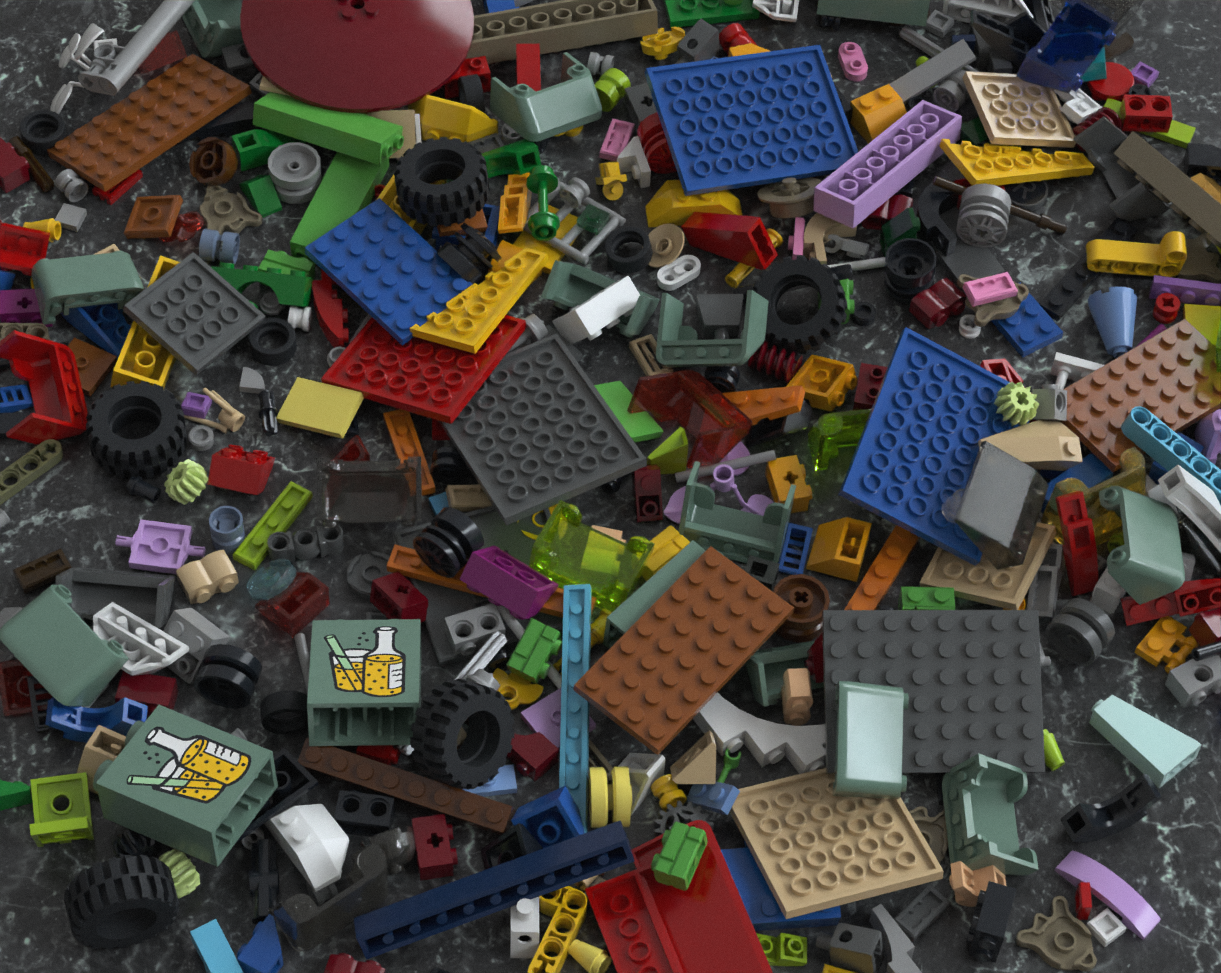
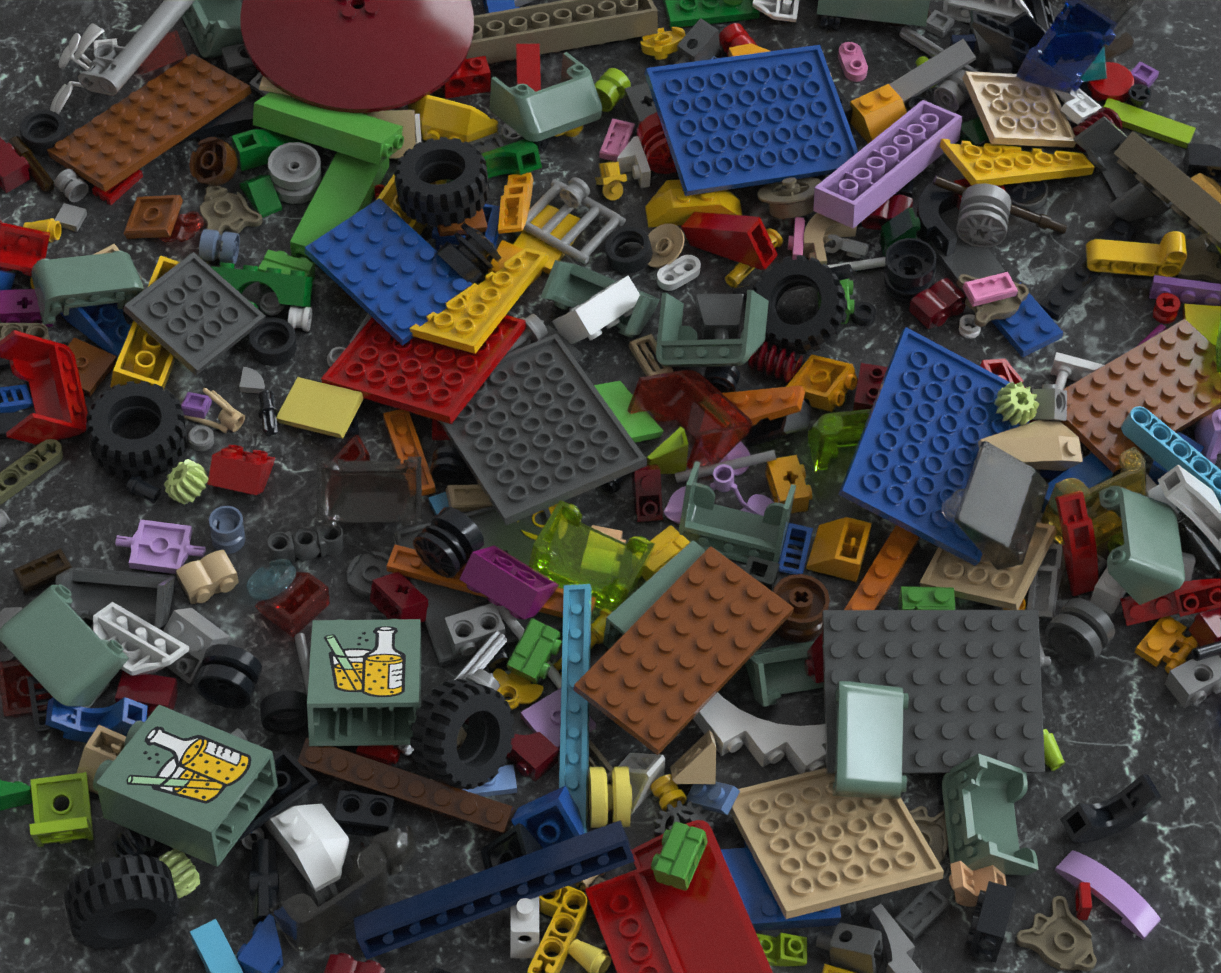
lime tile [233,481,313,571] -> none
red slope [312,269,349,348] -> none
dark red brick [411,814,458,881] -> none
black tyre [458,74,485,113] -> none
green piece [526,165,560,241] -> none
clear green plate [577,204,610,235] -> none
light grey wheel [587,52,614,76] -> none
bright green hand [717,748,741,783] -> none
light nougat brick [781,668,813,726] -> none
white tile [1086,908,1126,947] -> none
medium blue cone [1088,287,1137,358] -> none
light aqua slope [1089,695,1201,788] -> none
red brick [1120,94,1173,133] -> none

